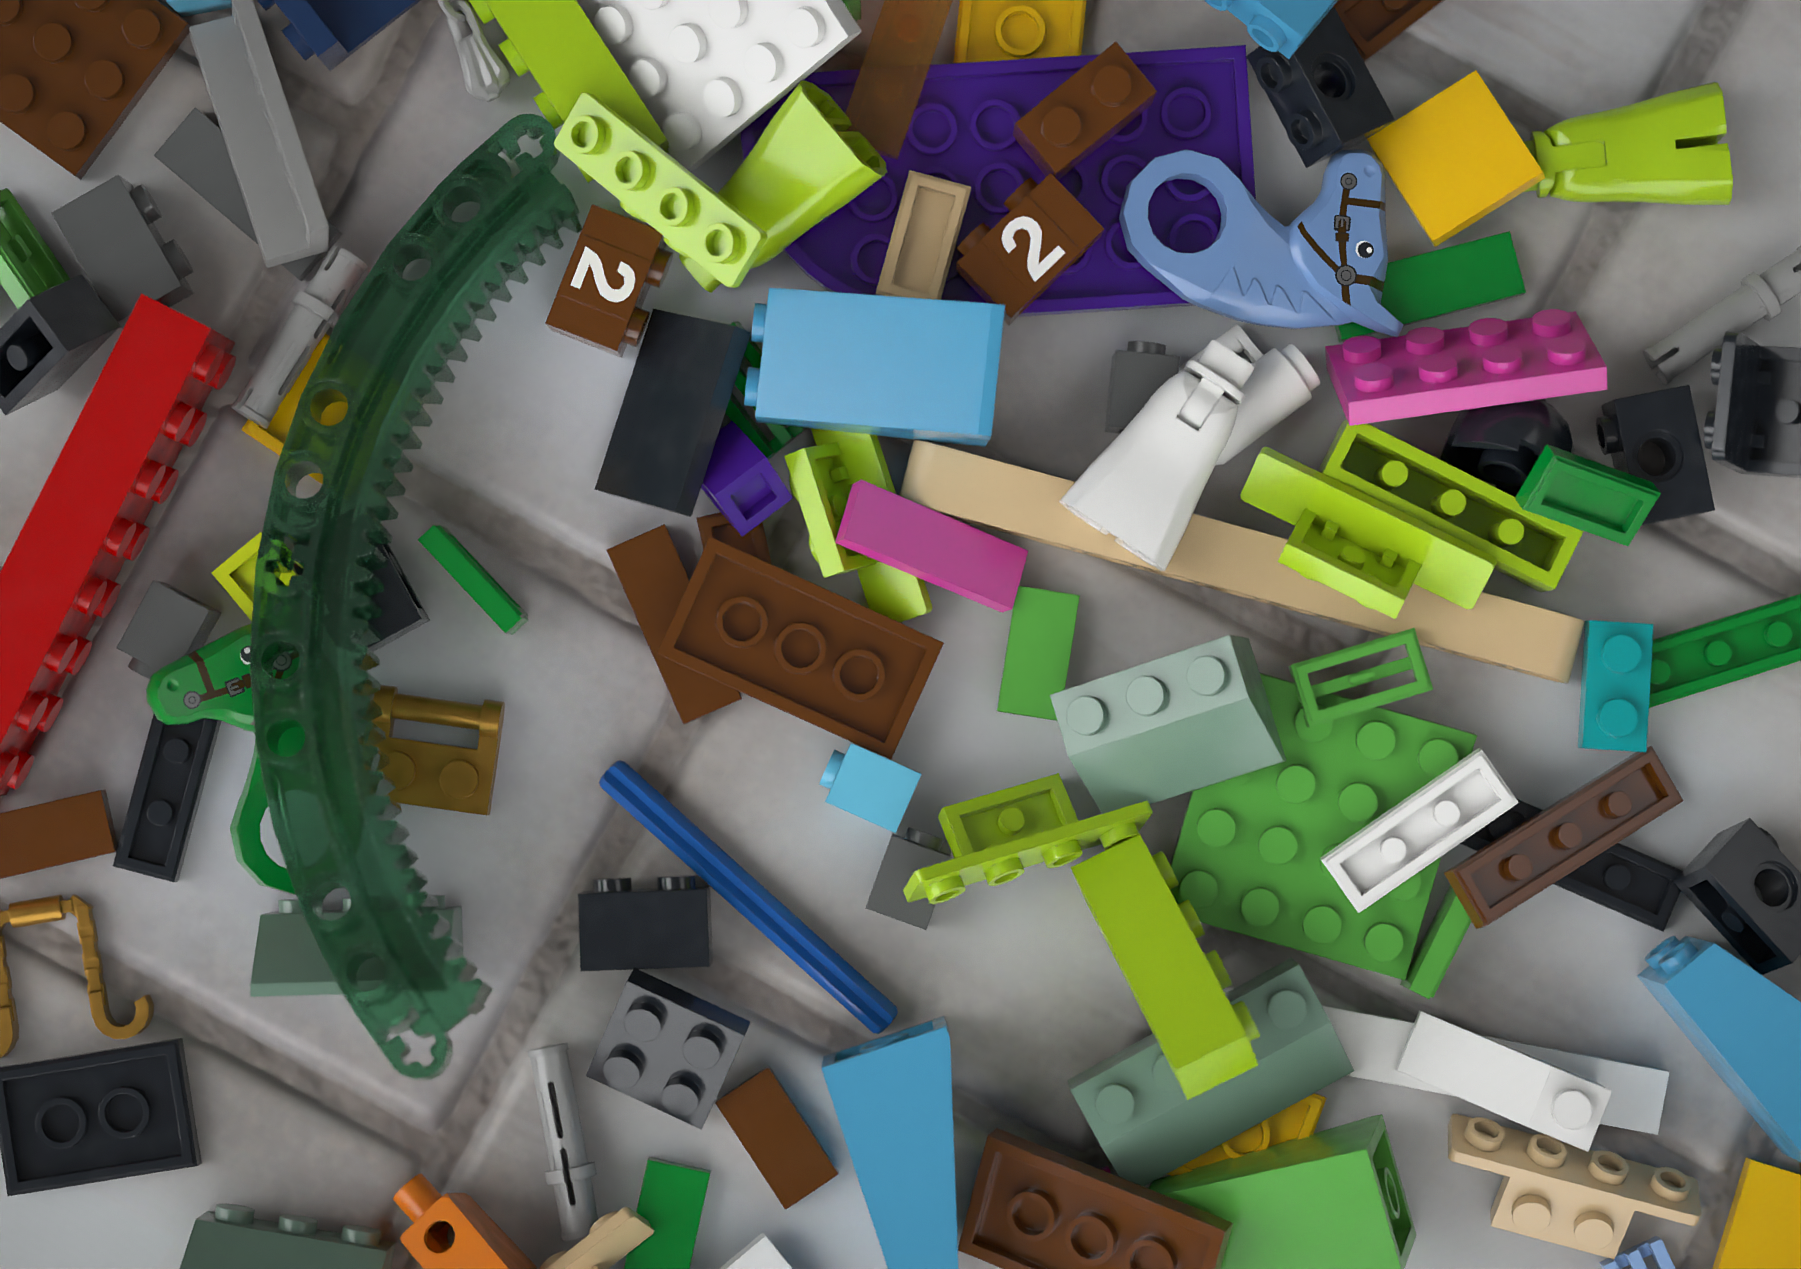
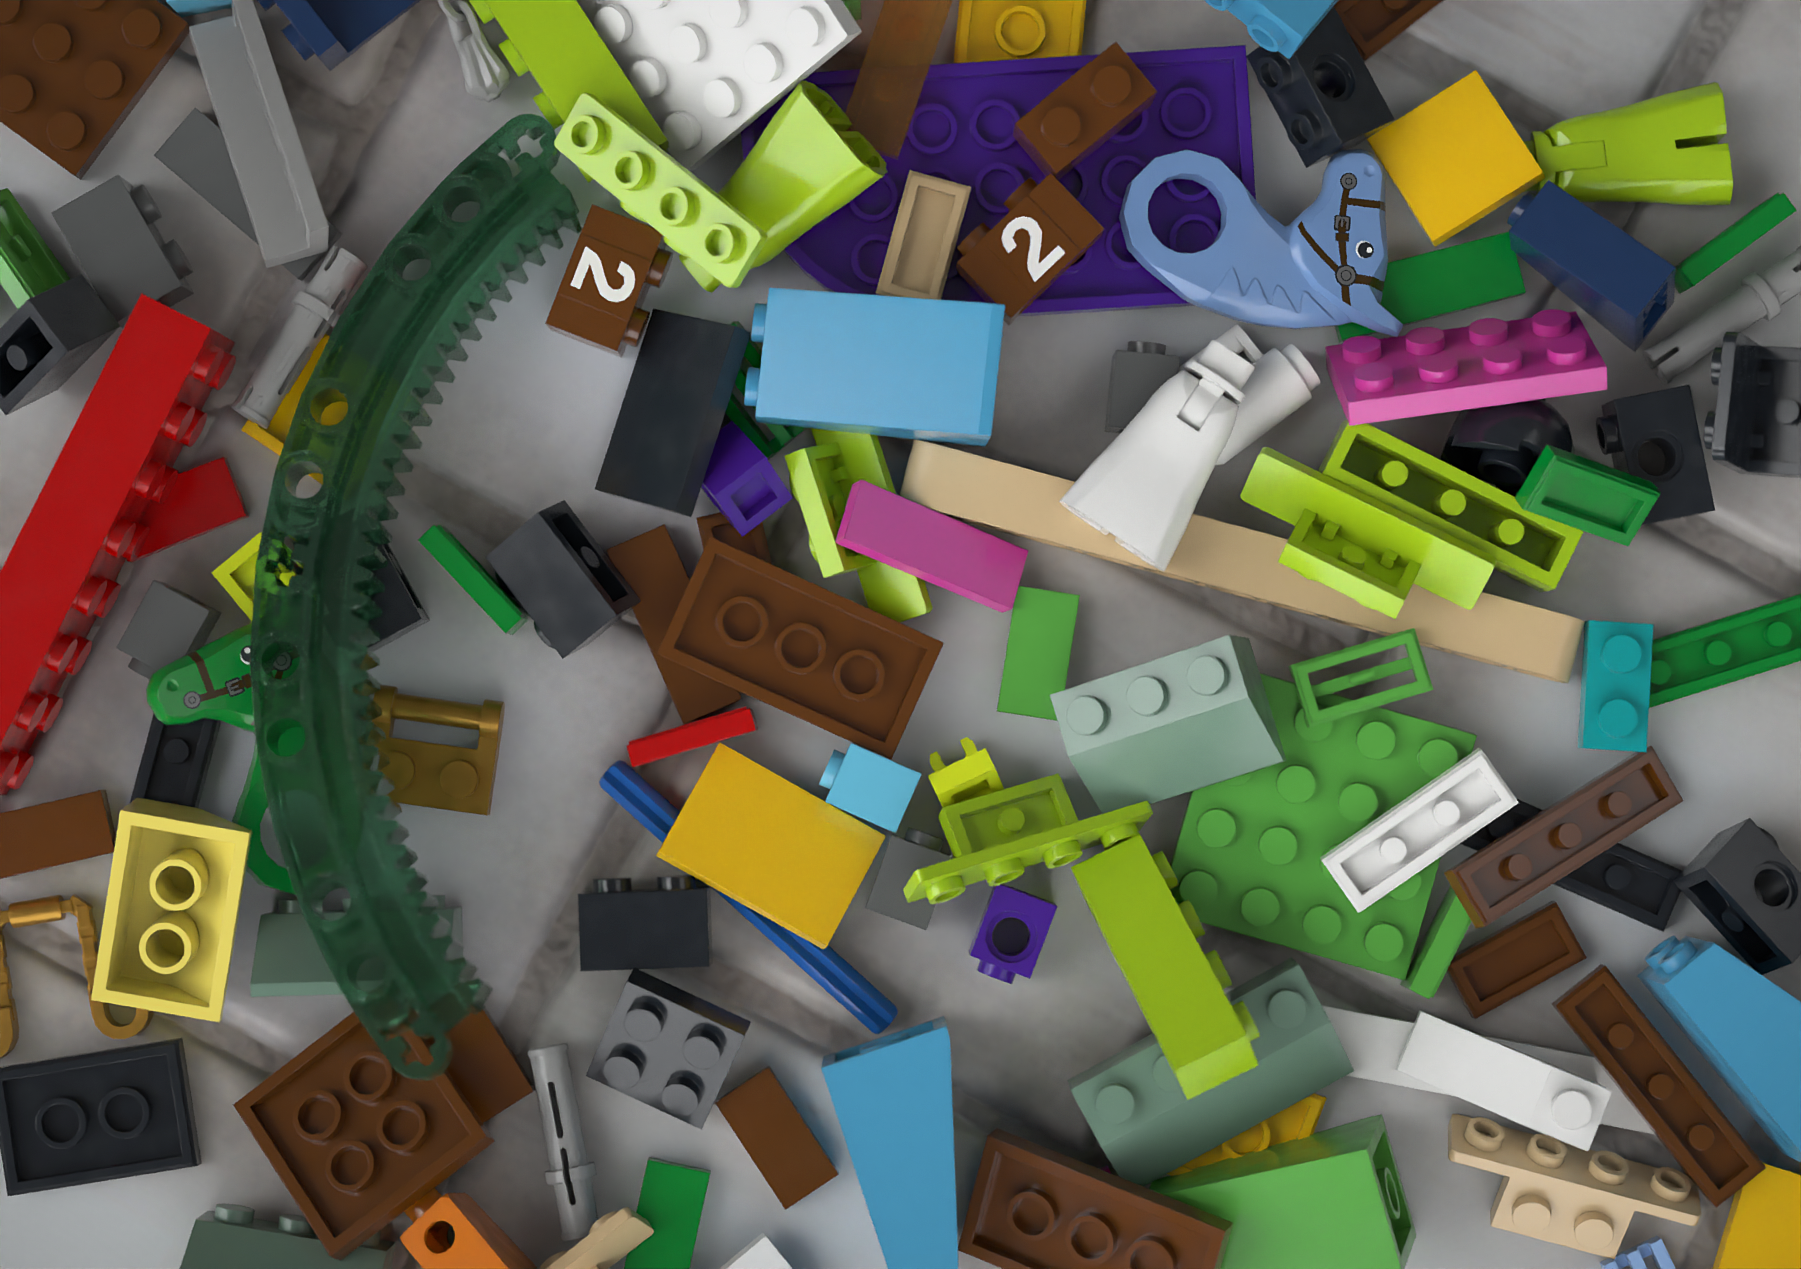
none -> light yellow slope [91,797,252,1022]
none -> red tile [127,457,249,563]
none -> reddish brown plate [233,993,495,1261]
none -> reddish brown tile [412,981,536,1123]
none -> black brick [485,500,641,659]
none -> red tile [626,706,758,767]
none -> yellow tile [656,742,886,950]
none -> neon yellow tile [927,737,1004,808]
none -> dark purple brick [969,884,1058,984]
none -> reddish brown tile [1446,901,1587,1019]
none -> dark blue slope [1507,180,1676,352]
none -> reddish brown tile [1551,964,1766,1208]
none -> green tile [1675,192,1797,294]

